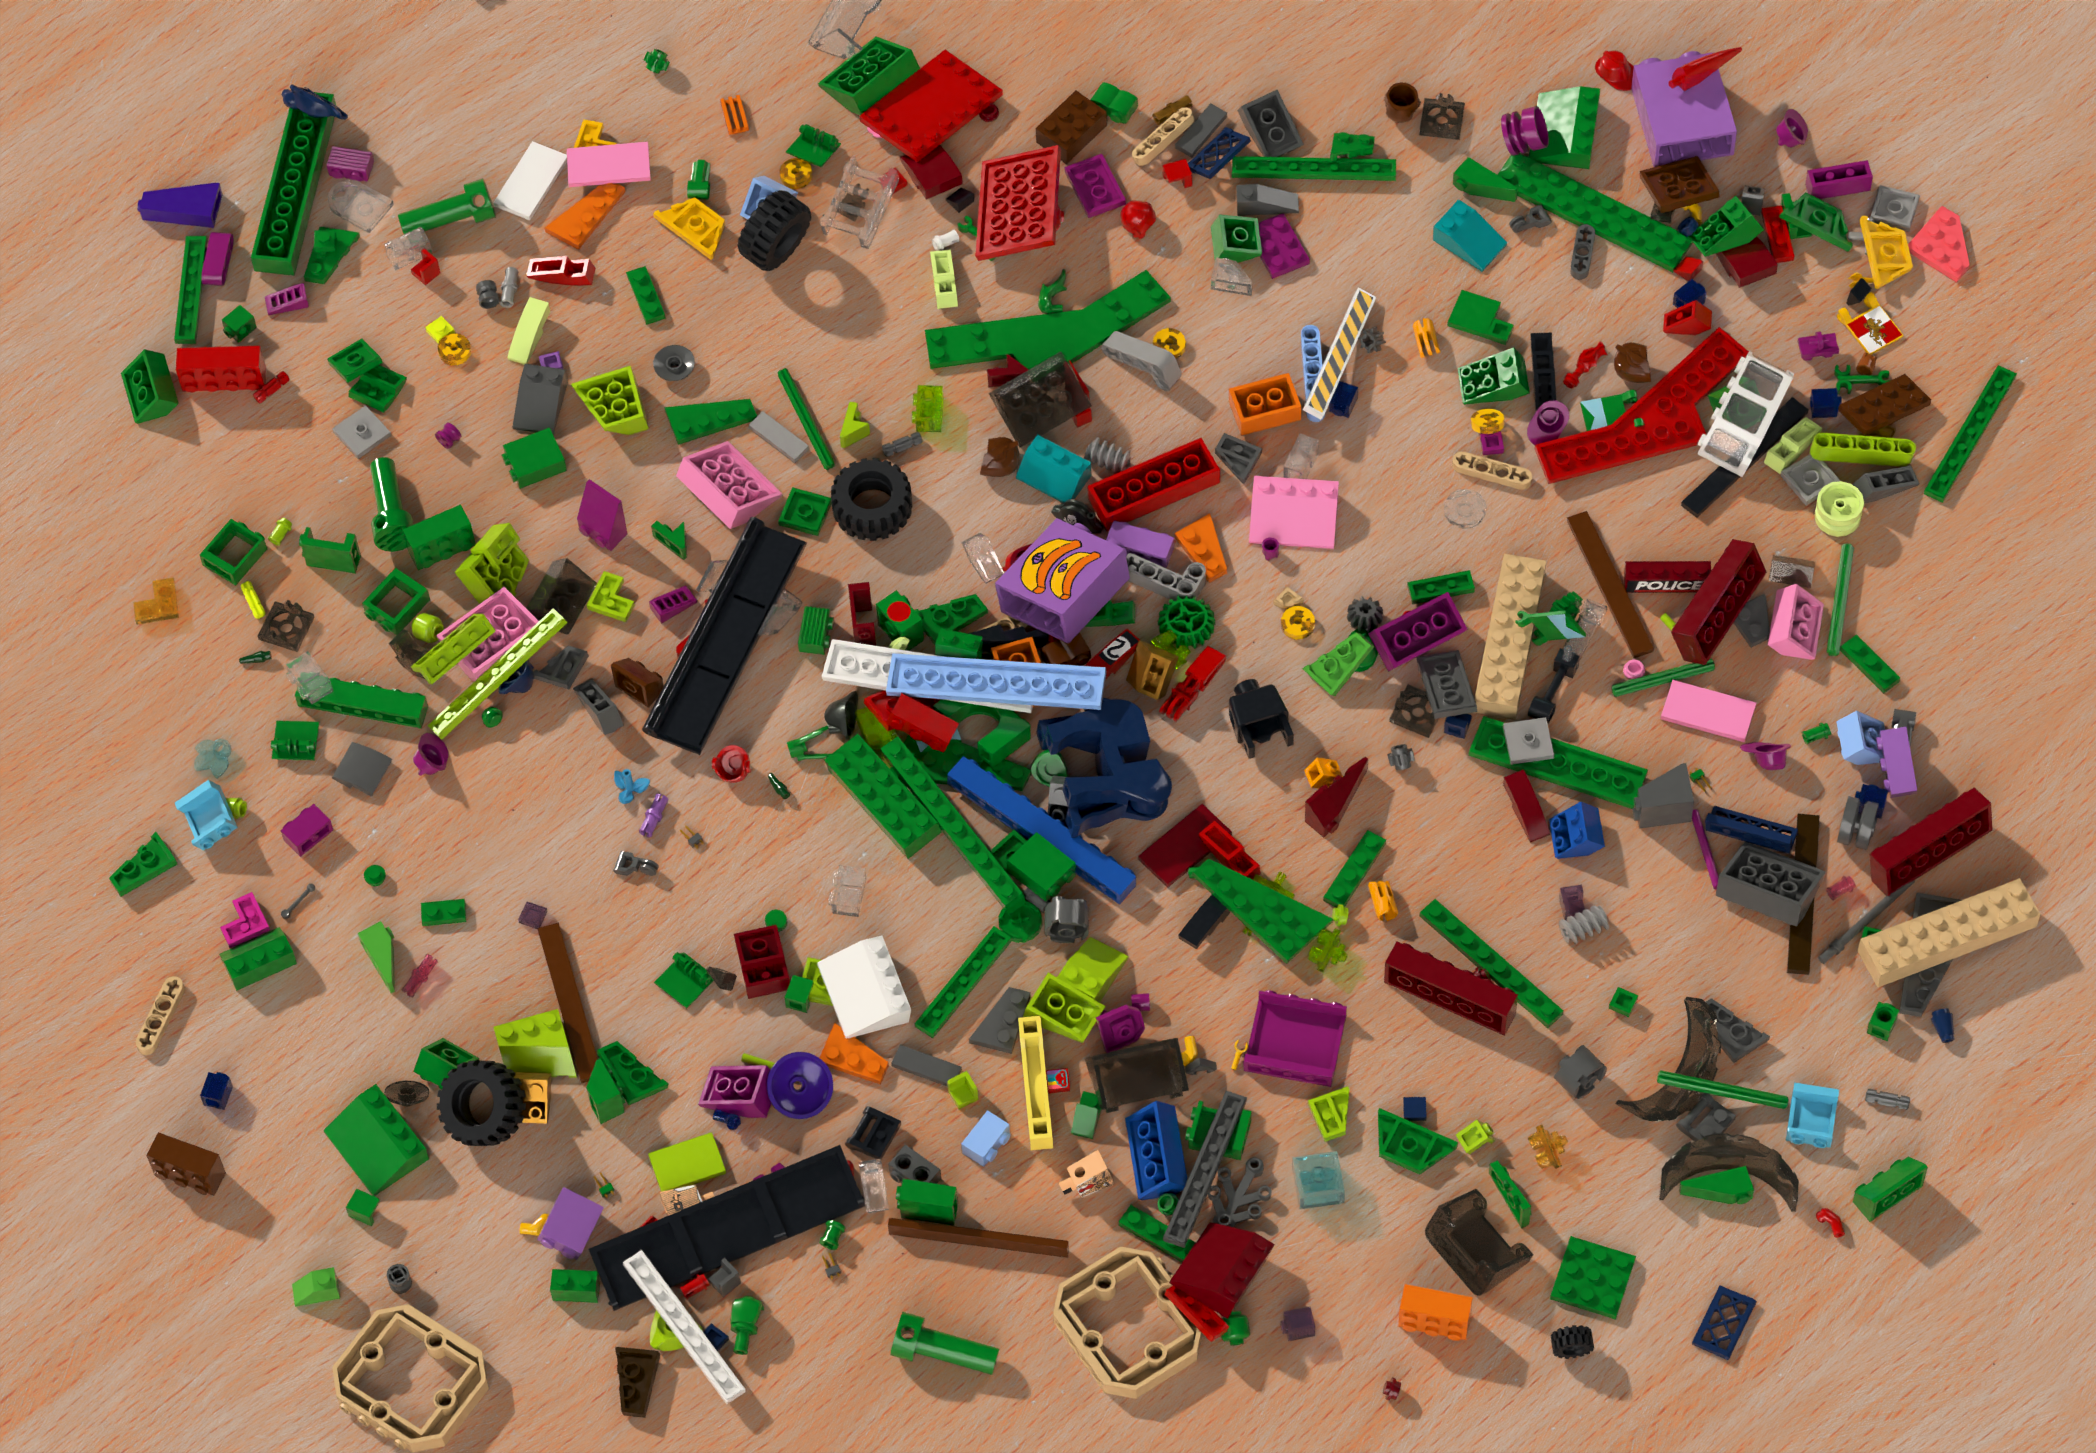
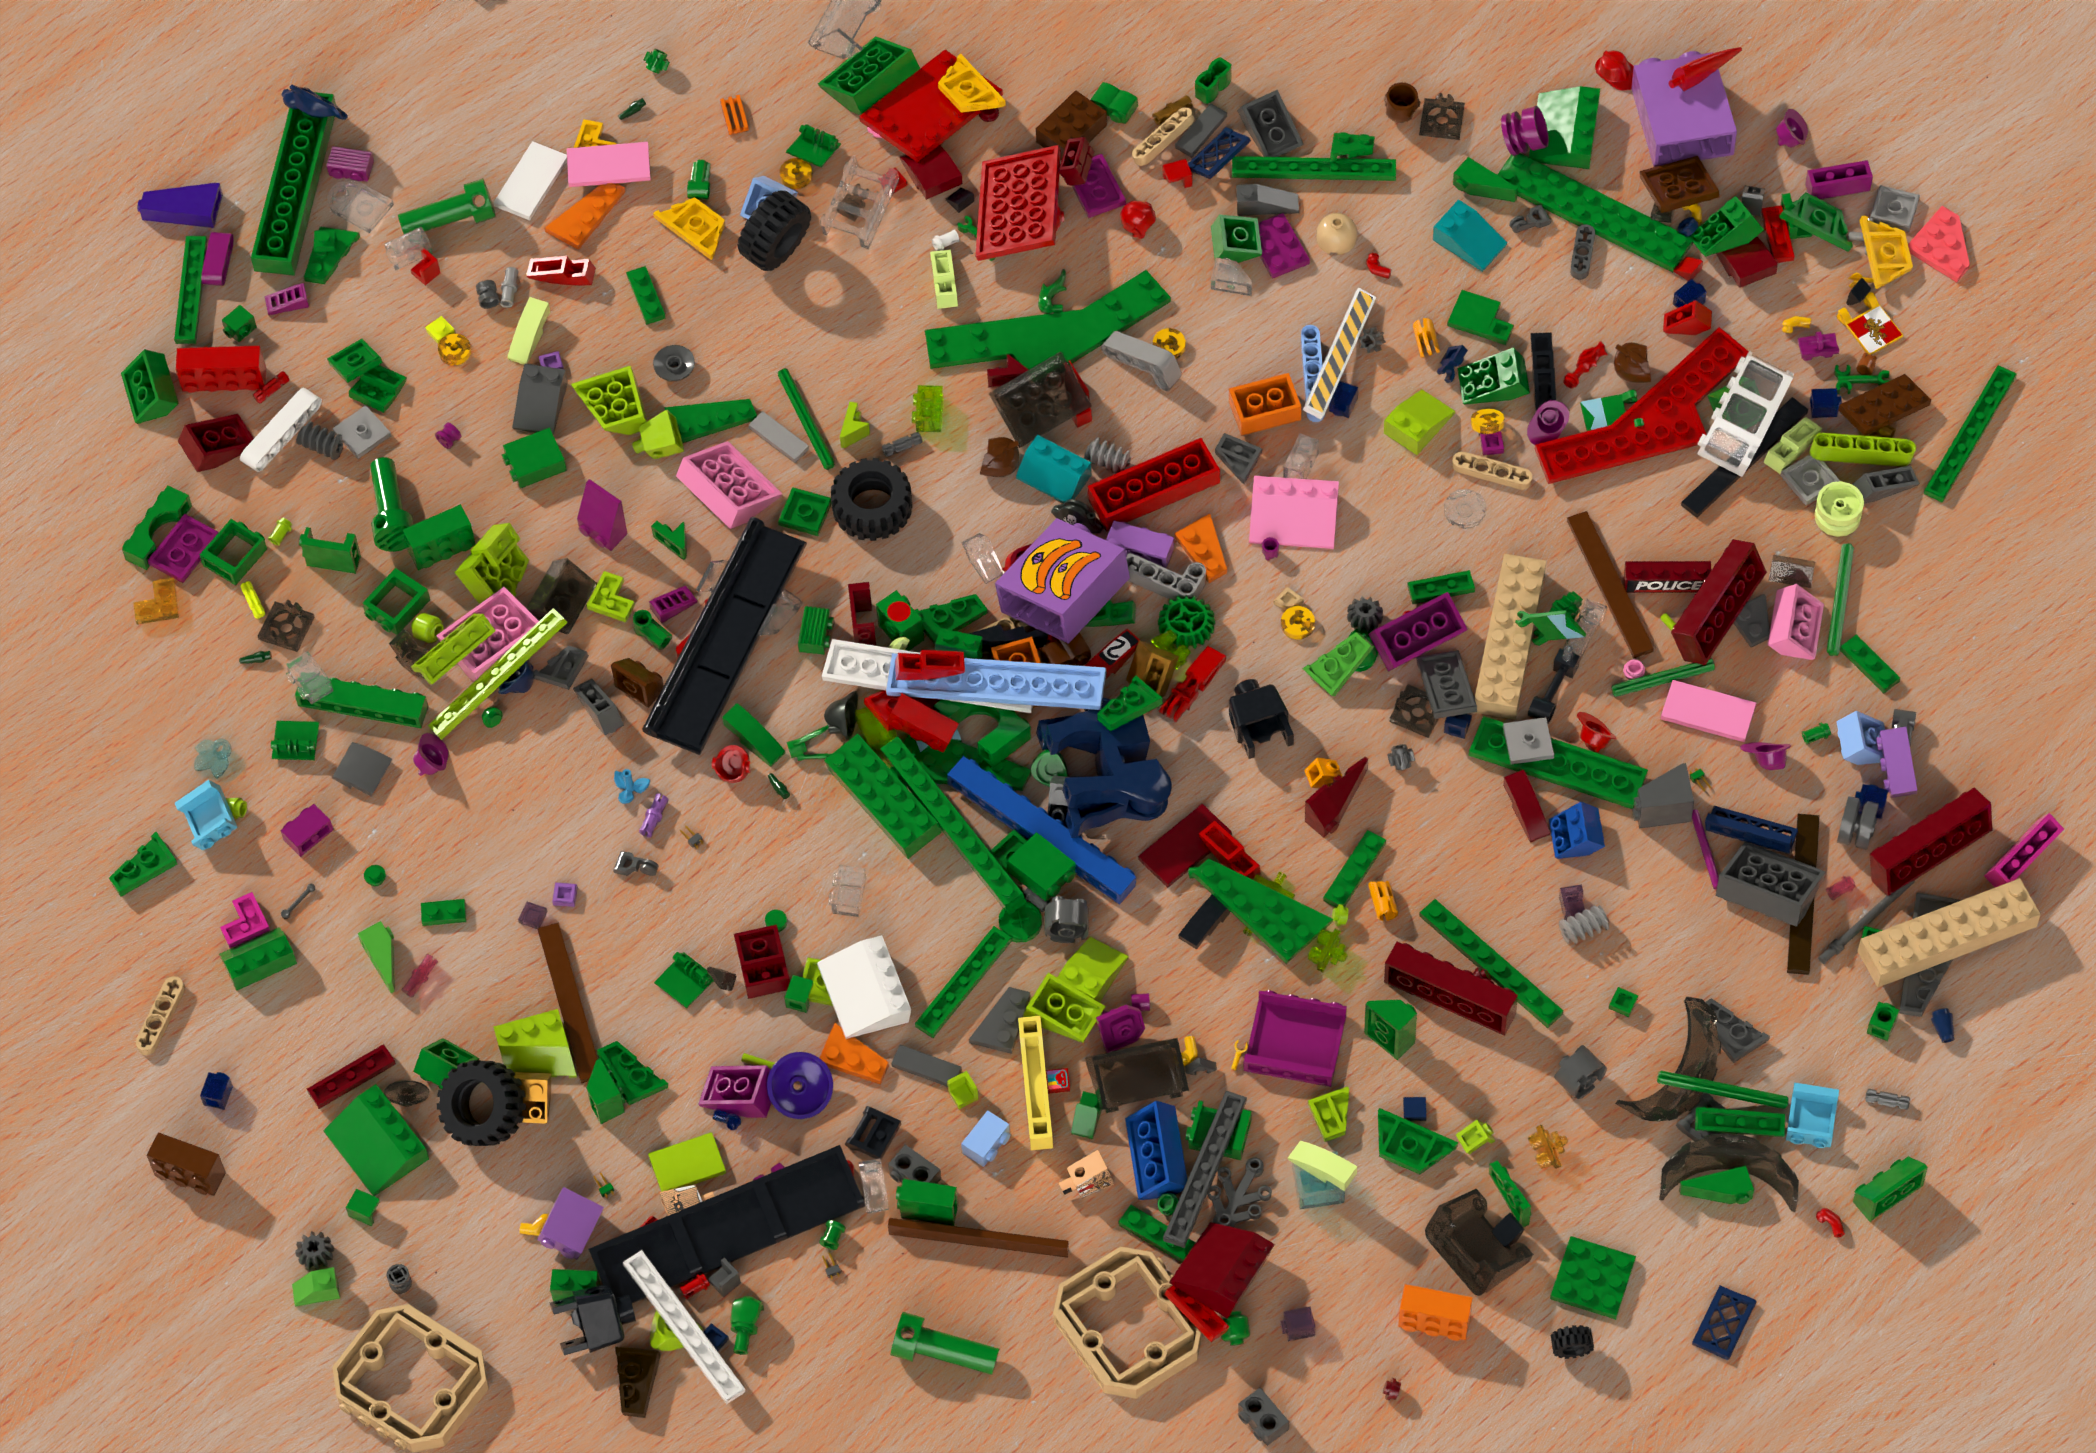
none -> green arch [122,485,192,570]
none -> magenta plate [147,514,219,583]
none -> dark red slope [178,414,254,472]
none -> white beam [240,388,322,472]
none -> dark grey gear [295,1231,334,1270]
none -> dark grey piece [296,421,343,460]
none -> dark red plate [307,1044,396,1109]
none -> black piece [549,1285,636,1355]
none -> medium lavender tile [552,882,578,907]
none -> dark green piece [618,98,646,120]
none -> lime torso [632,410,684,459]
none -> green piece [633,610,672,650]
none -> green slope [722,703,786,767]
none -> red slope [895,650,965,680]
none -> yellow wing [938,54,1006,113]
none -> dark red brick [1058,137,1095,186]
none -> green wing [1097,675,1163,731]
none -> green brick [1195,57,1232,104]
none -> dark grey brick [1238,1388,1289,1446]
none -> yellowish green slope [1288,1141,1357,1191]
none -> tan cylinder [1316,213,1357,255]
none -> green slope [1364,1000,1417,1060]
none -> red arm [1366,253,1392,279]
none -> lime slope [1384,389,1455,455]
none -> dark blue plate [1437,345,1468,383]
none -> black slope [1492,1212,1525,1247]
none -> red piece [1577,712,1616,753]
none -> green plate [1695,1107,1785,1137]
none -> yellow arm [1782,316,1811,333]
none -> dark pink brick [1984,813,2064,888]

